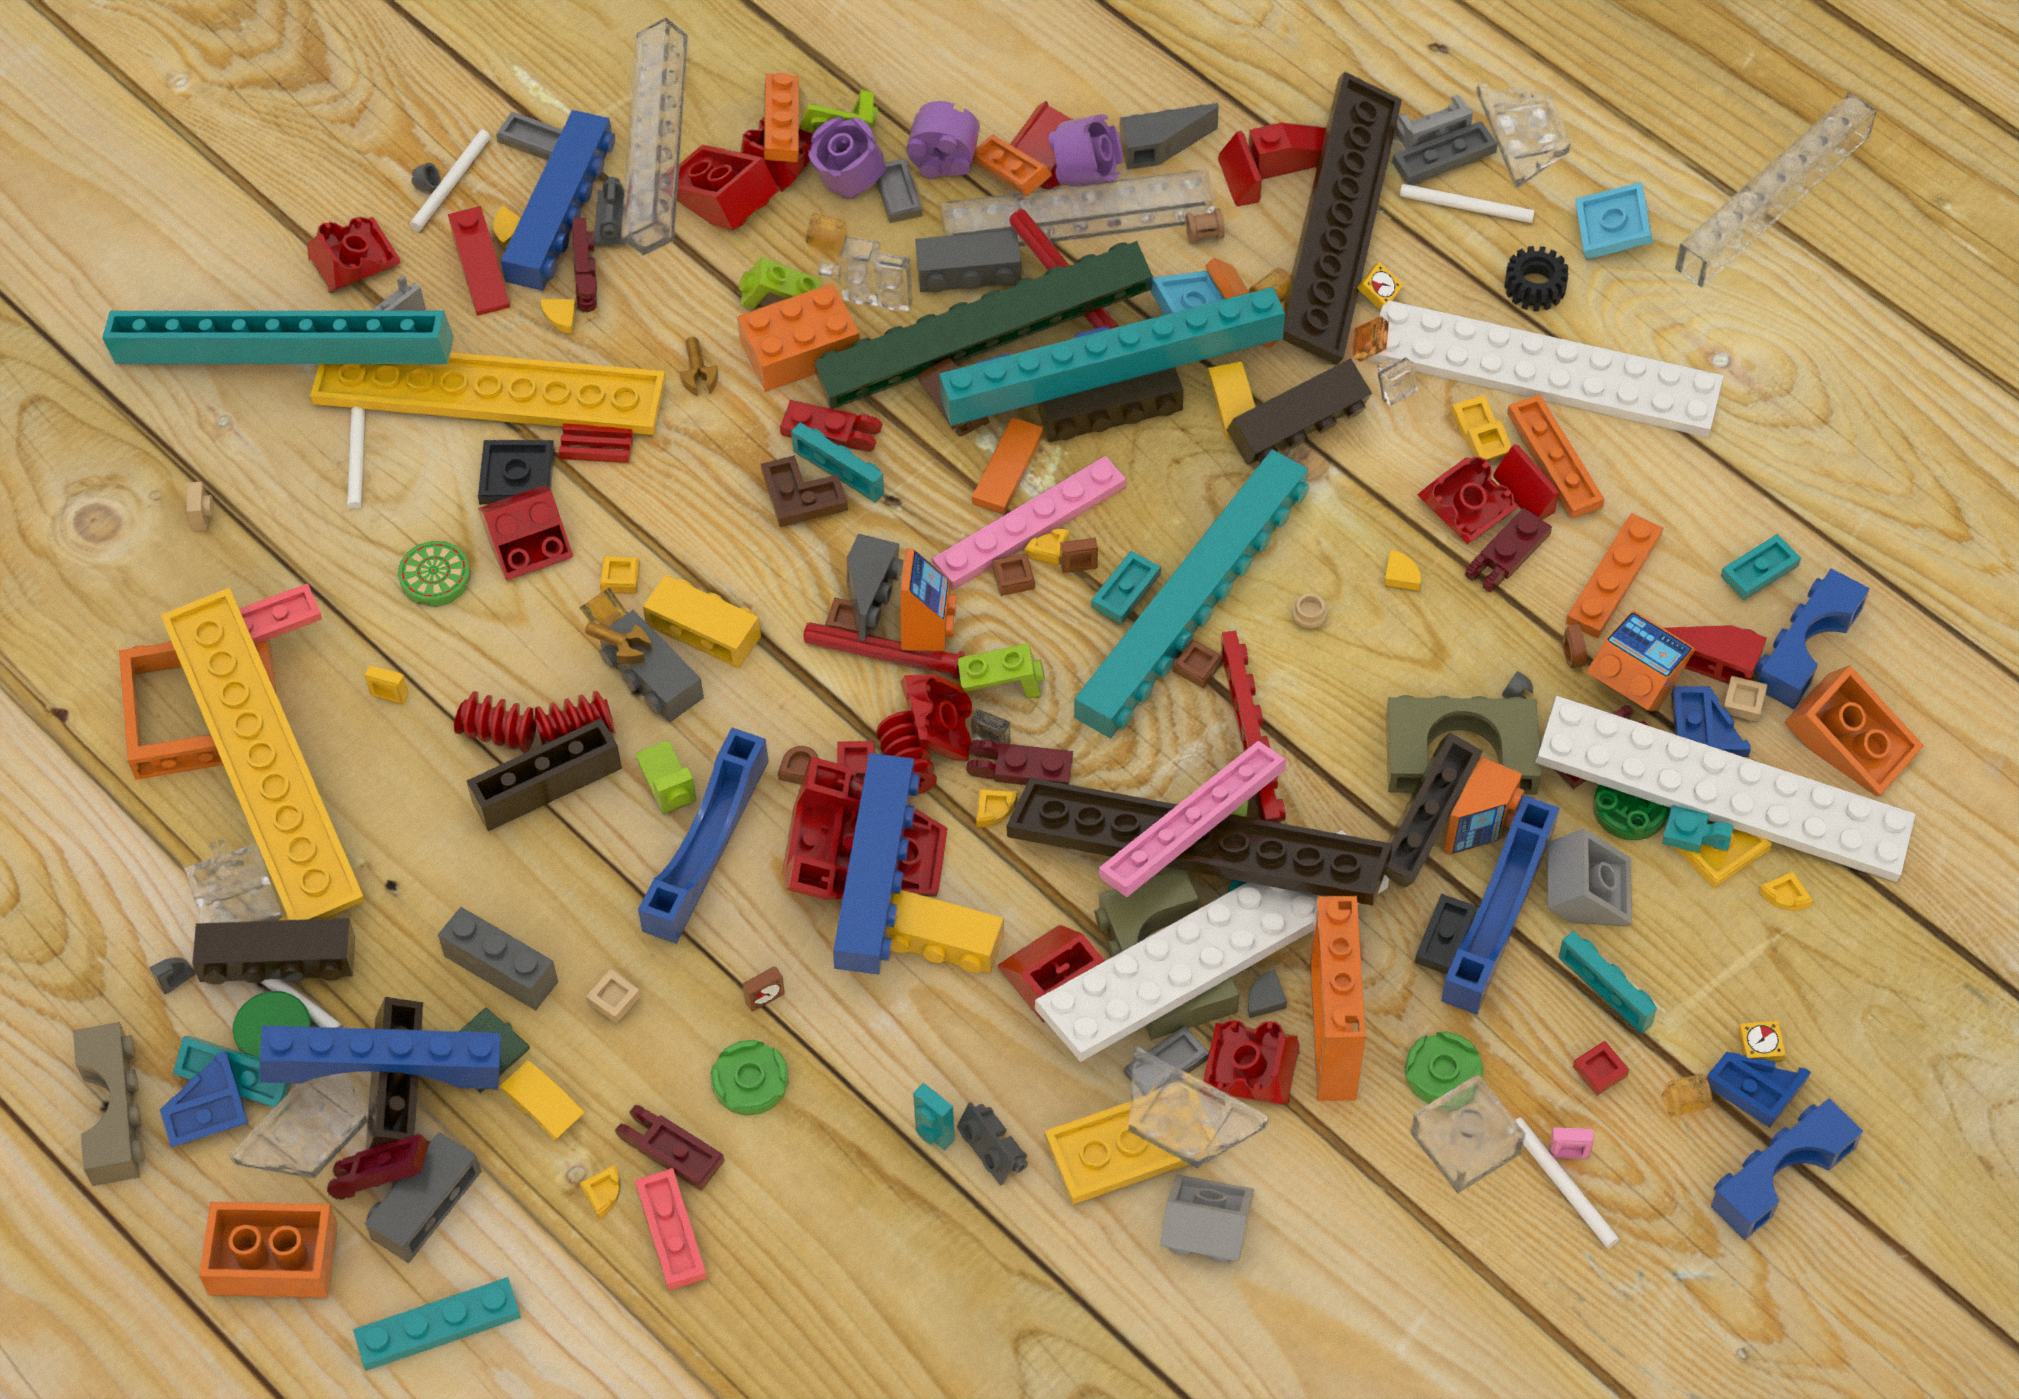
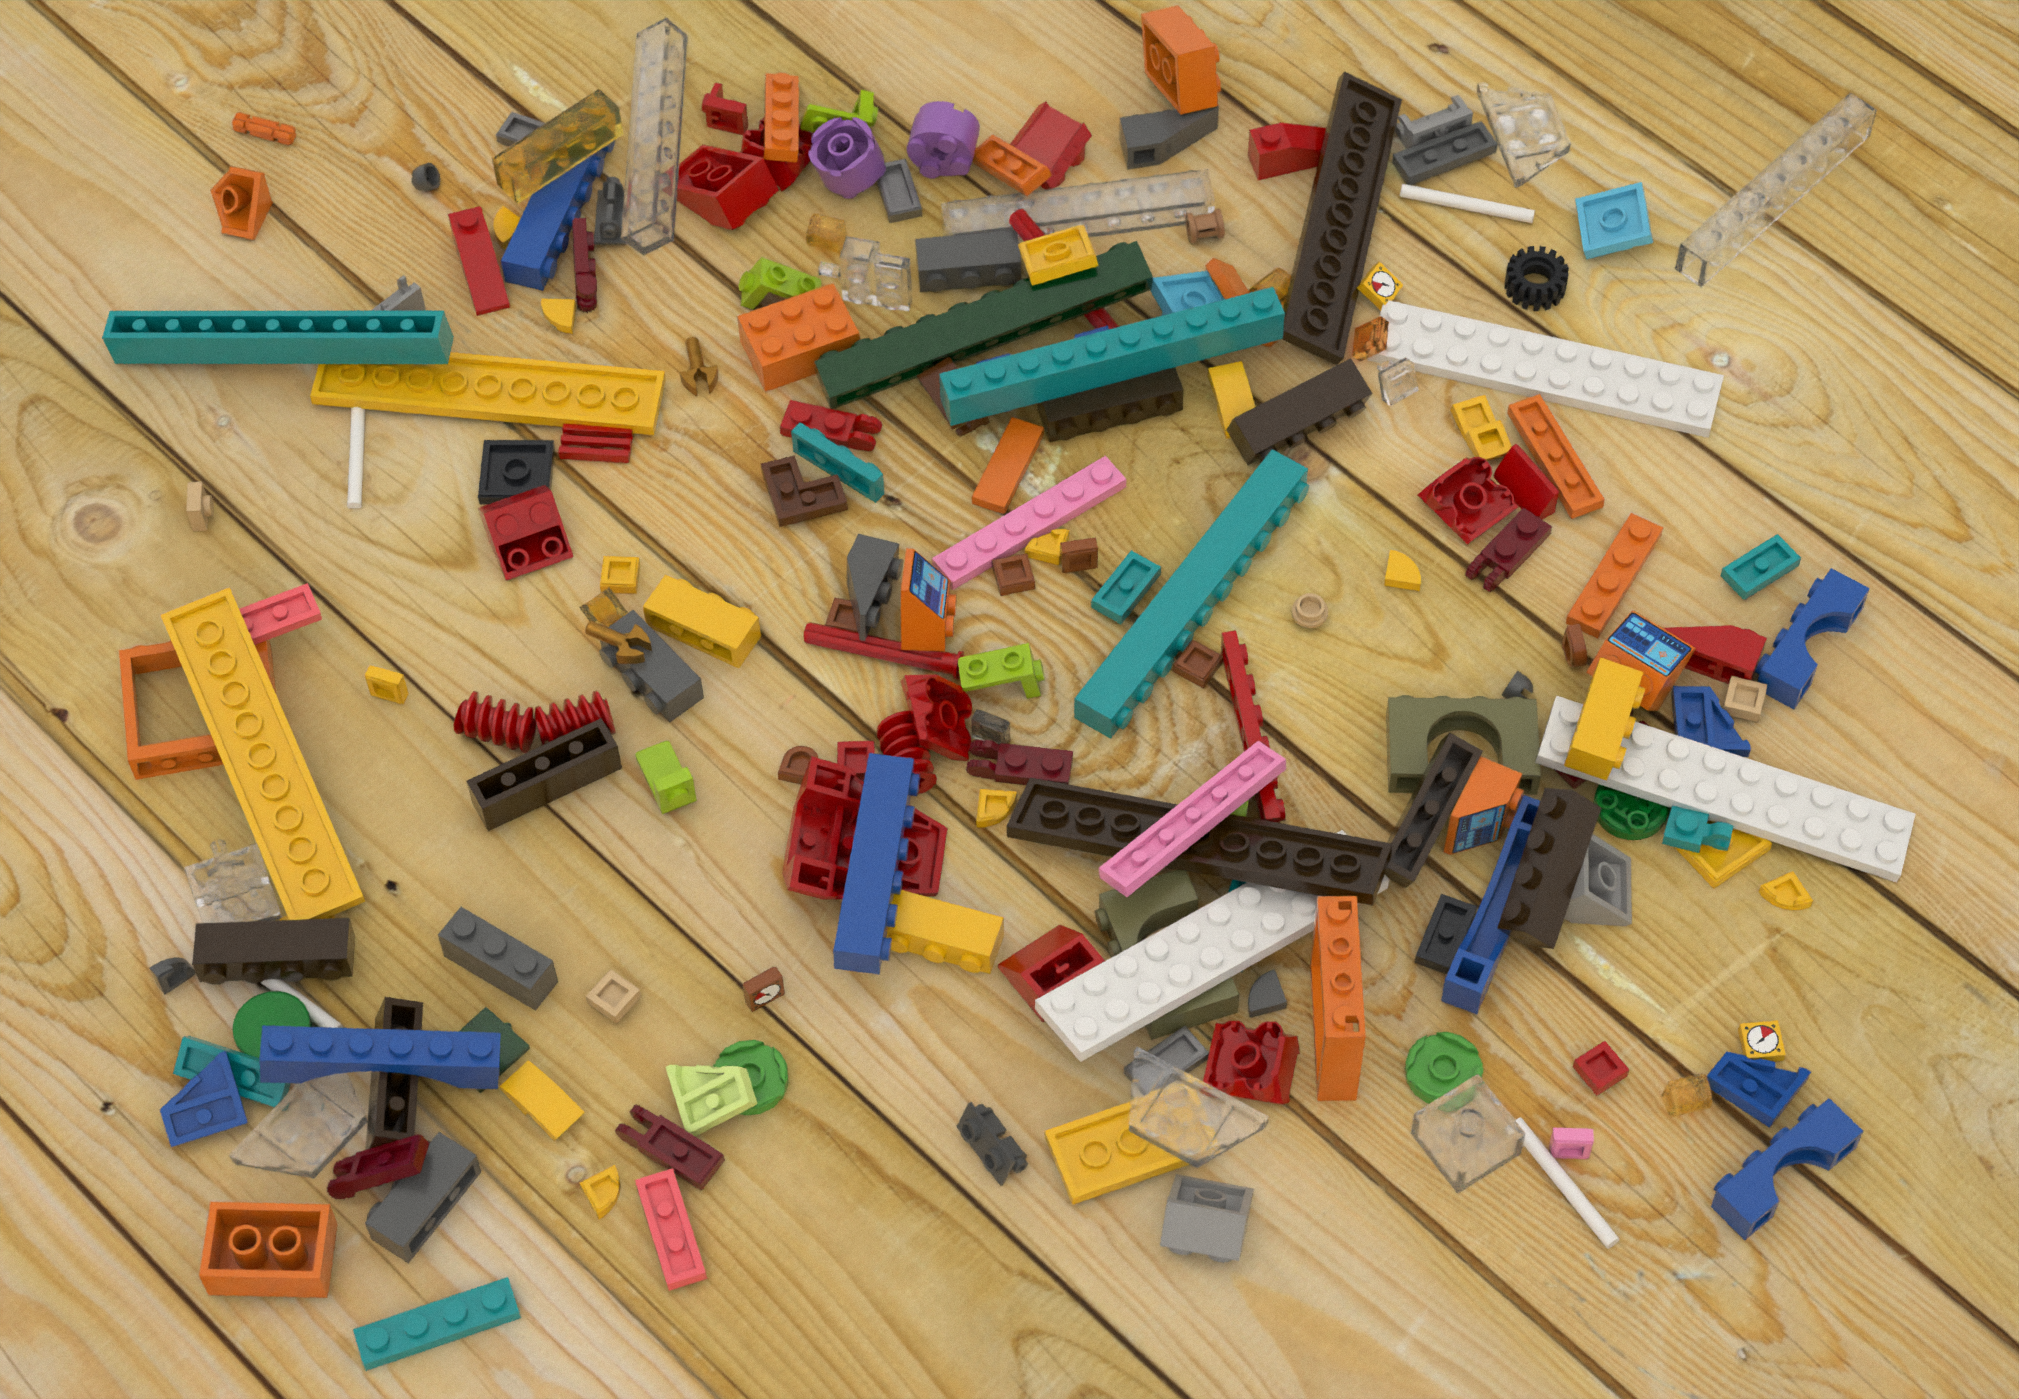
dark tan arch [73,1022,145,1186] -> none
red slope [307,217,400,292] -> none
bright green tile [398,541,471,607] -> none
white bar [409,130,491,232] -> none
blue arch [638,727,769,944] -> none
teal plate [913,1082,955,1151] -> none
medium lavender brick [1049,114,1123,188] -> none
red slope [1218,130,1262,206] -> none
teal plate [1558,931,1657,1034] -> none
orange slope [1784,665,1924,797] -> none
none -> orange slope [211,166,272,240]
none -> orange axle [232,112,296,145]
none -> clear yellow brick [492,89,623,204]
none -> yellowish green wing [665,1065,758,1137]
none -> red bracket [702,82,749,135]
none -> yellow tile [1018,224,1099,286]
none -> orange brick [1141,5,1221,115]
none -> dark brown brick [1497,788,1601,949]
none -> yellow brick [1564,657,1645,781]

